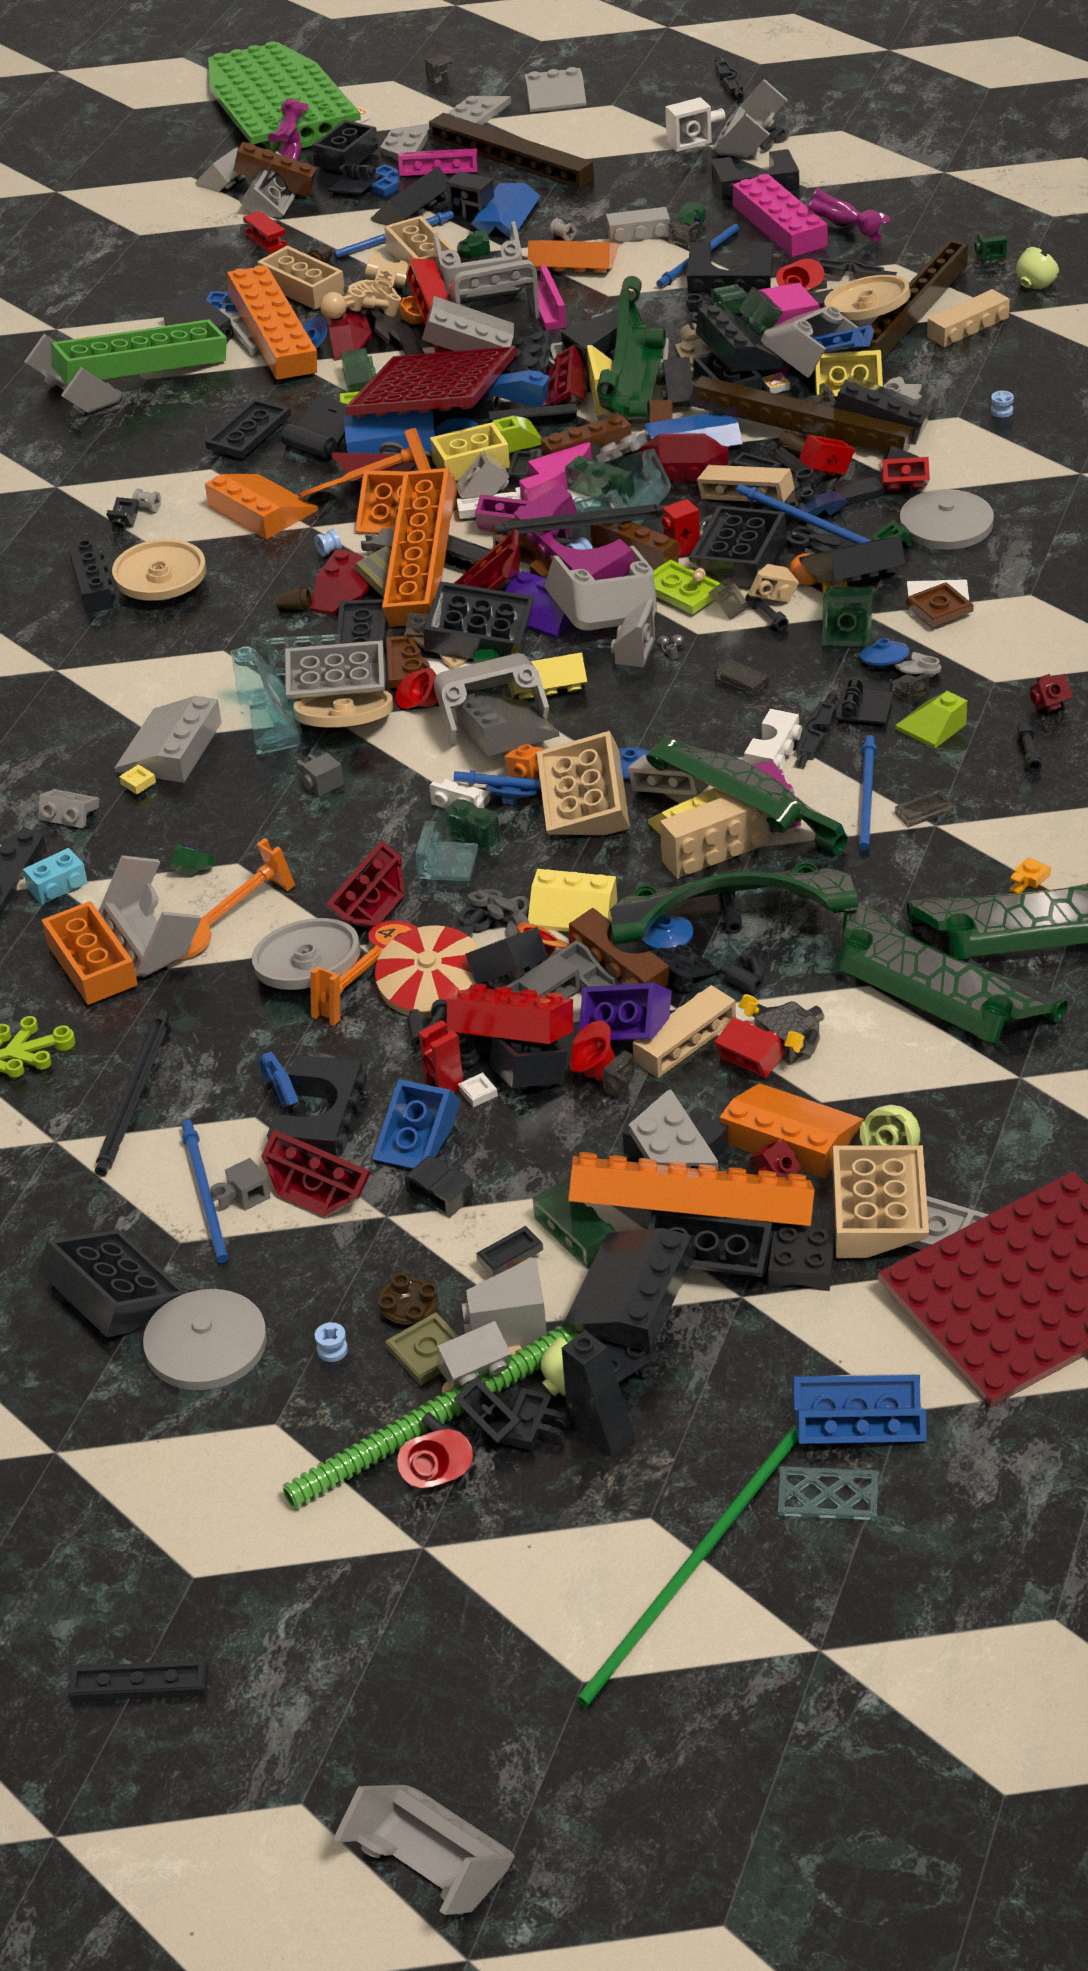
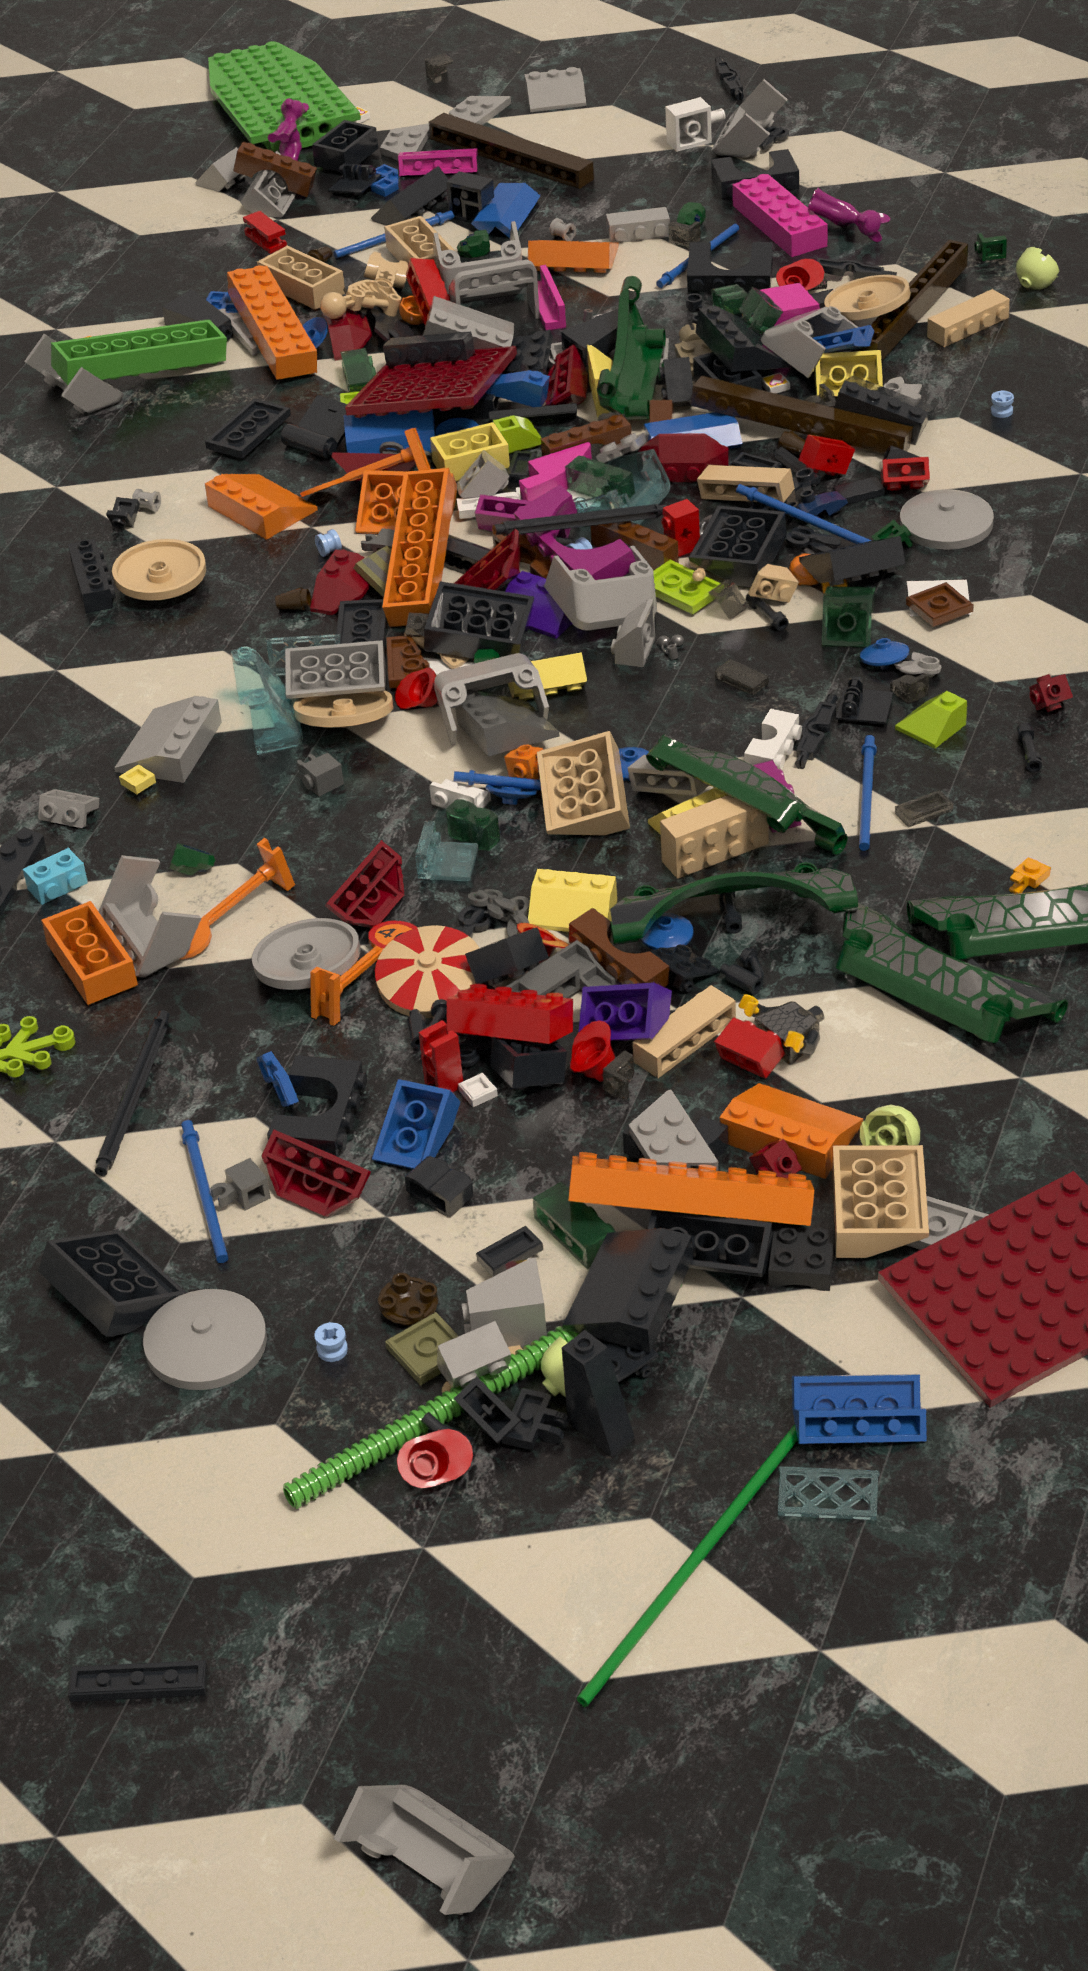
none -> black brick [383,331,475,367]

